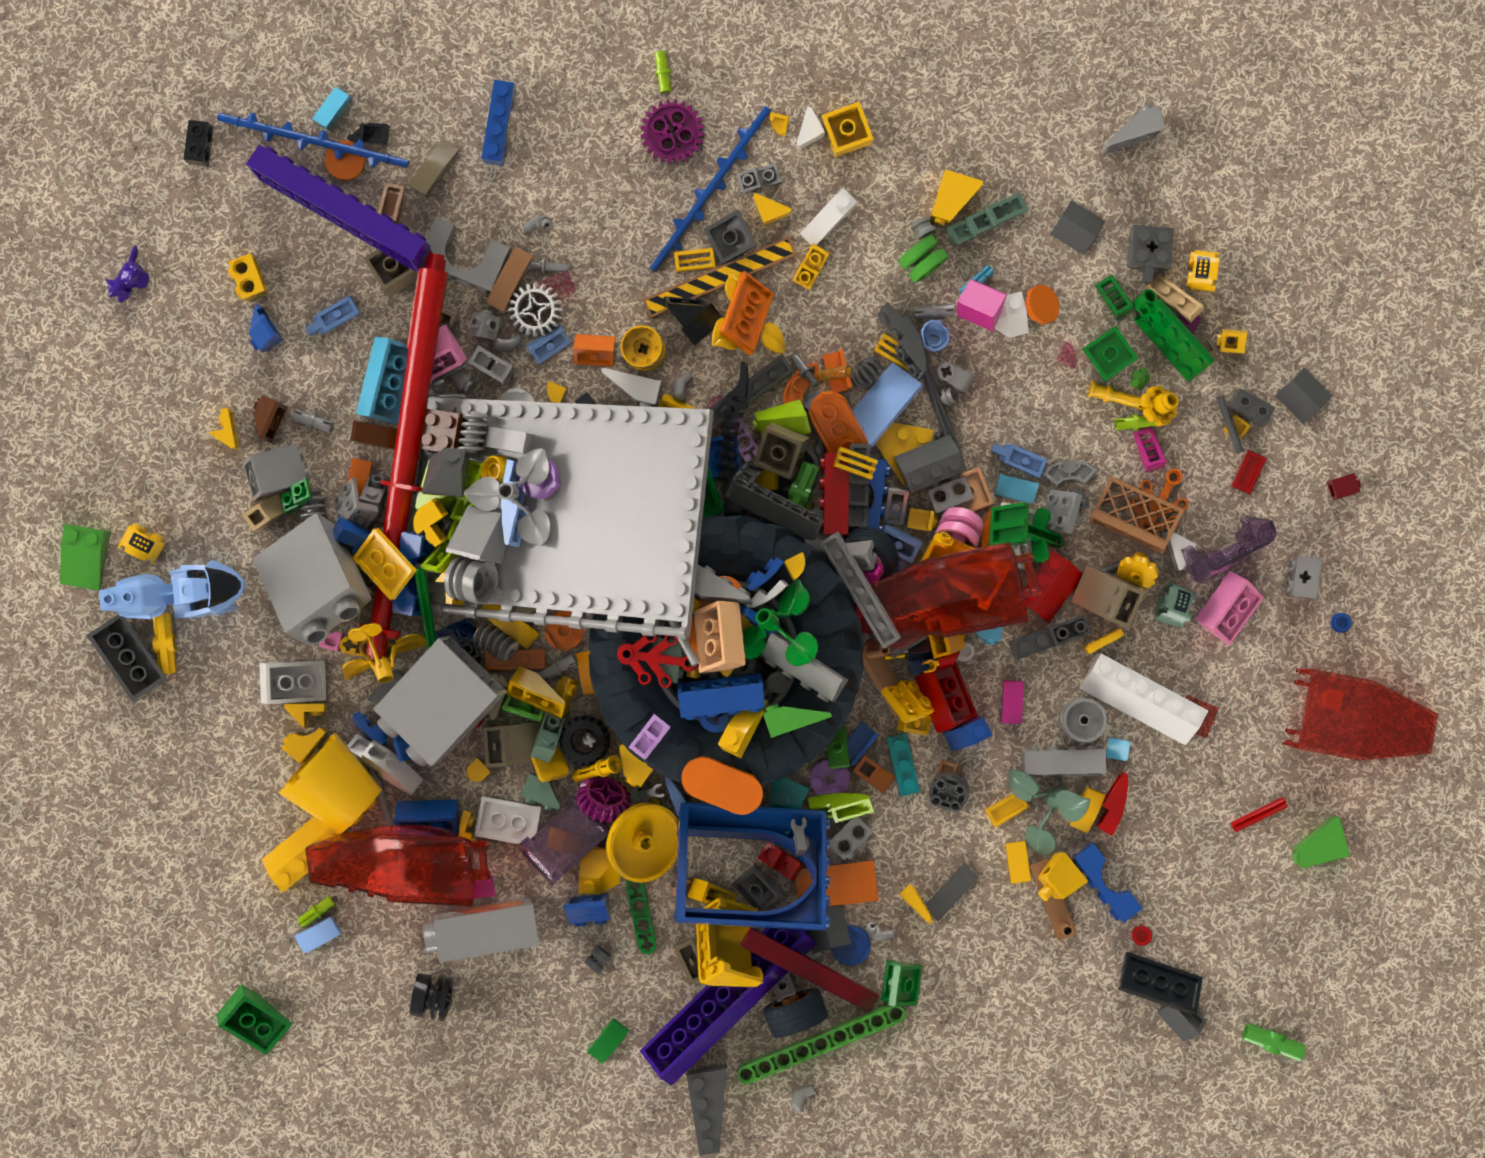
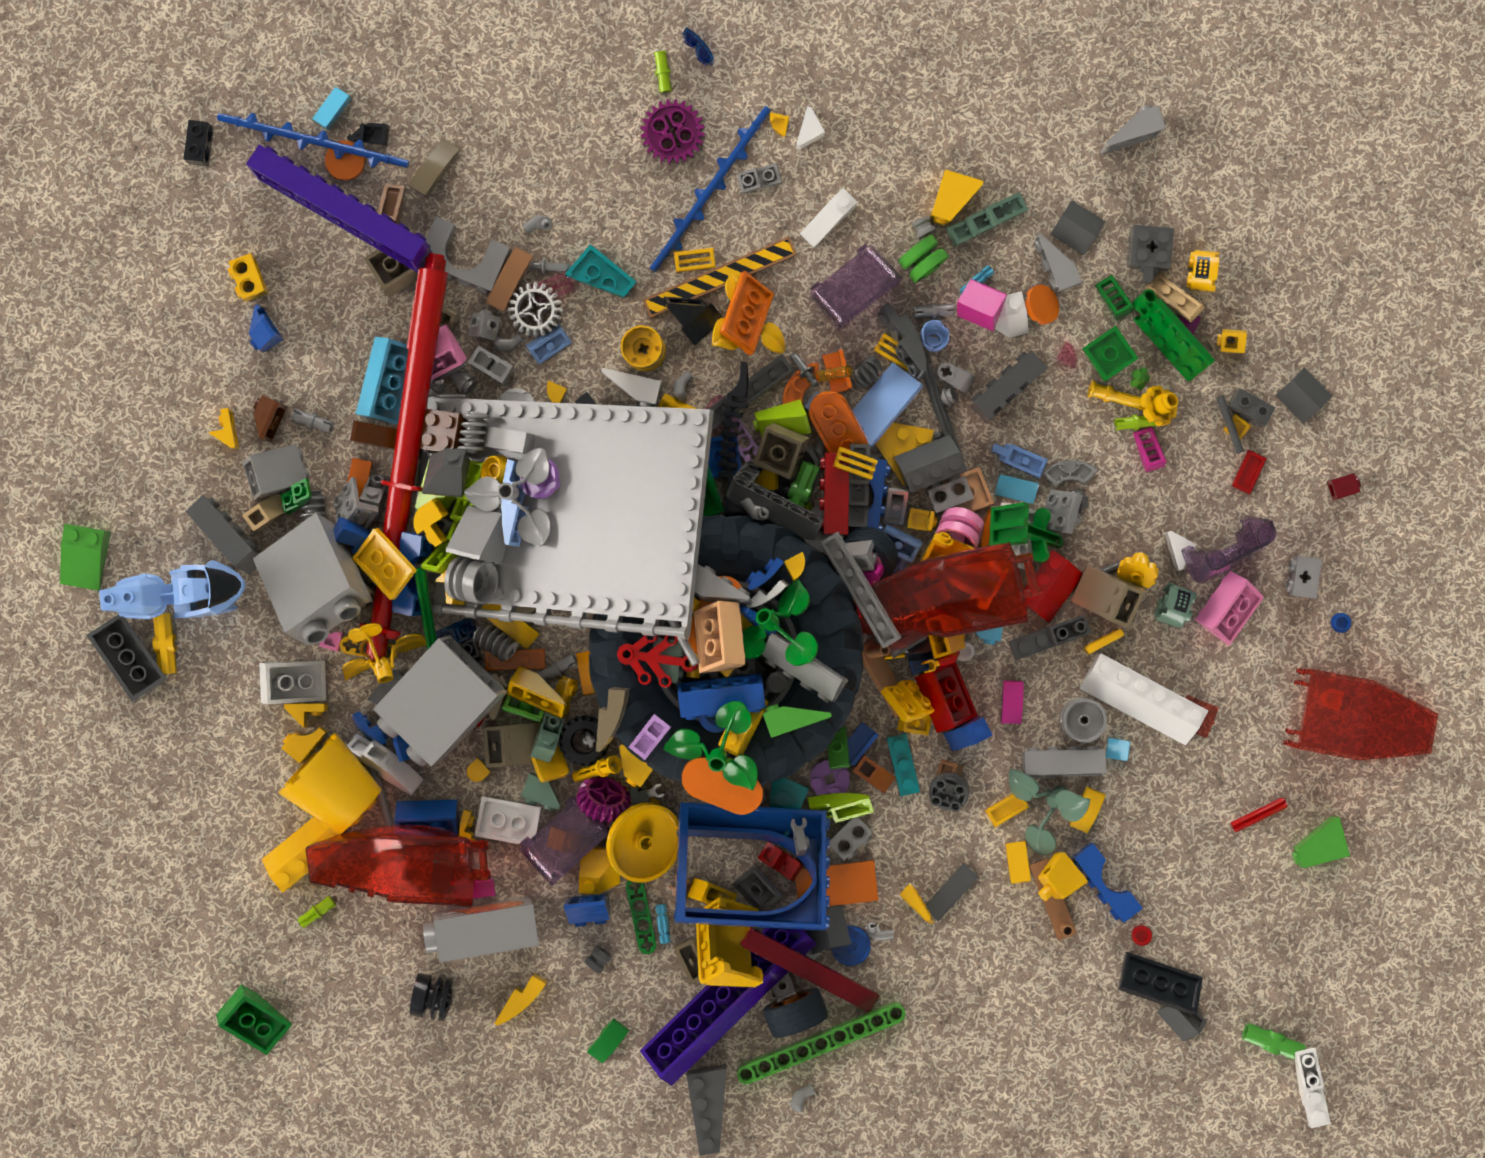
dark purple animal [105,245,149,303] -> none
yellow brick [118,523,166,565] -> none
light blue slope [294,916,342,953] -> none
medium blue hinge [305,296,361,336] -> none
blue arch [481,79,516,166] -> none
orange tile [545,611,584,650] -> none
orange panel [573,334,615,367] -> none
medium blue slope [664,777,689,816] -> none
dark grey slope [704,210,757,265] -> none
yellow slope [753,193,792,226] -> none
yellow slope [792,243,830,290] -> none
yellow brick [821,101,873,158] -> none
green bracket [881,960,923,1007] -> none
medium nougat fence [1090,477,1184,555] -> none
red slope [1096,771,1128,836] -> none
orange plant [1131,469,1188,534] -> none
none -> dark grey wedge [185,495,261,575]
none -> yellow slope [494,973,547,1026]
none -> teal wing [565,244,637,299]
none -> dark tan slope [596,687,630,752]
none -> medium azure axle [655,904,671,944]
none -> green plant [664,701,758,791]
none -> clear blue slope [682,27,714,66]
none -> light grey arm [741,497,769,520]
none -> clear purple windscreen [809,244,903,333]
none -> dark grey wedge [970,350,1047,423]
none -> light grey slope [1034,234,1082,293]
none -> white slope [1295,1047,1331,1128]

